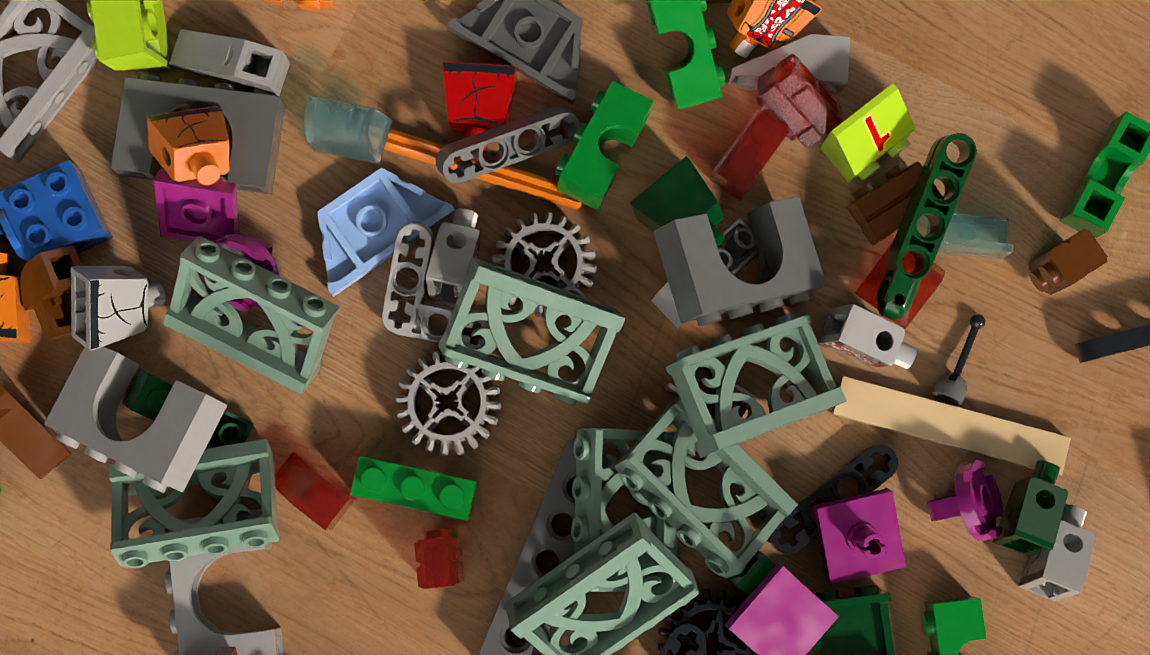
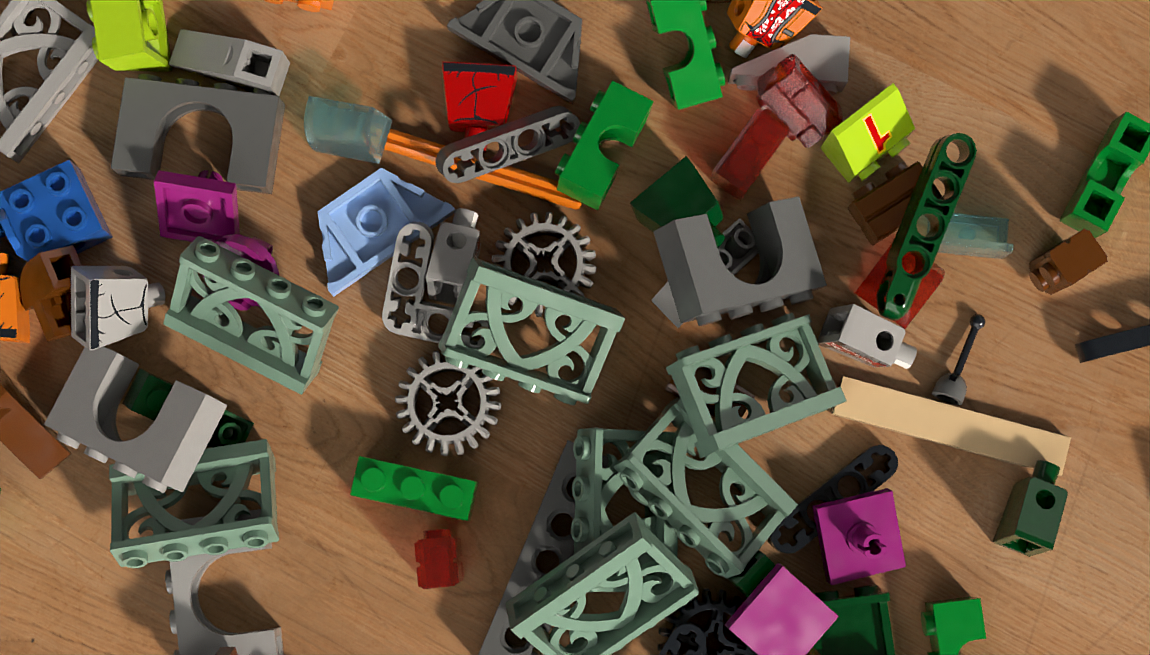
orange torso [147,106,230,185] -> none
clear red slope [275,451,355,530] -> none
magenta tile [927,460,1003,541] -> none
light grey torso [1018,504,1095,602] -> none

